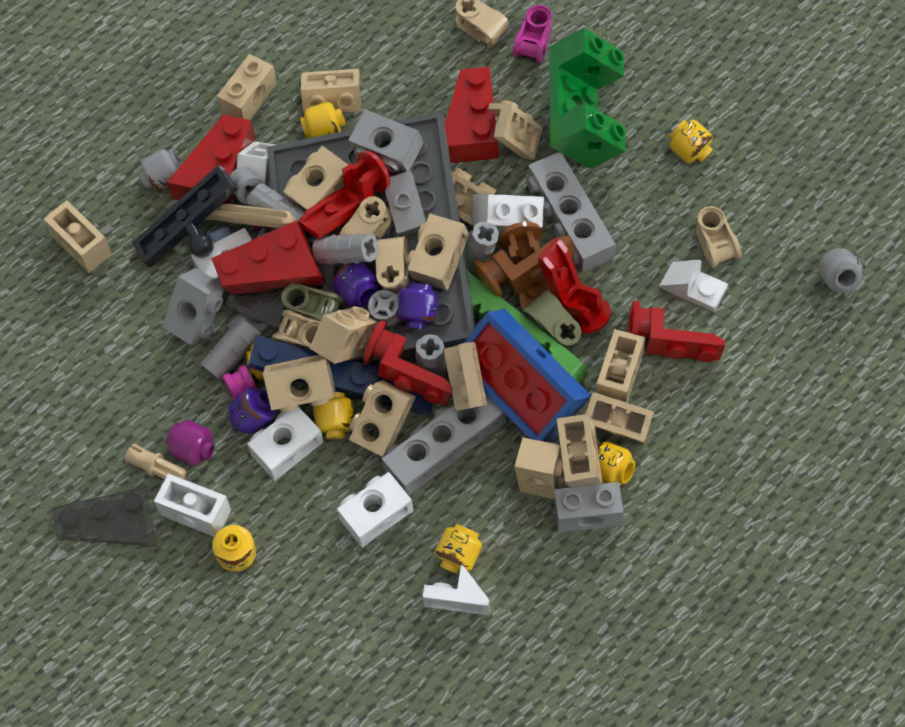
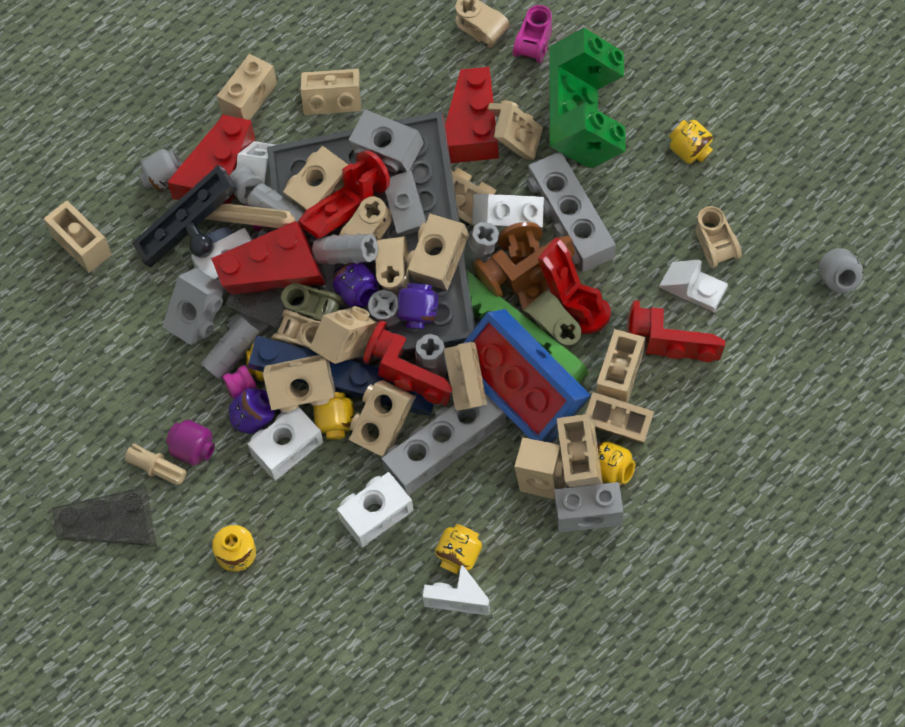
white brick [154,473,231,537] -> none
yellow head [300,102,346,139] -> none

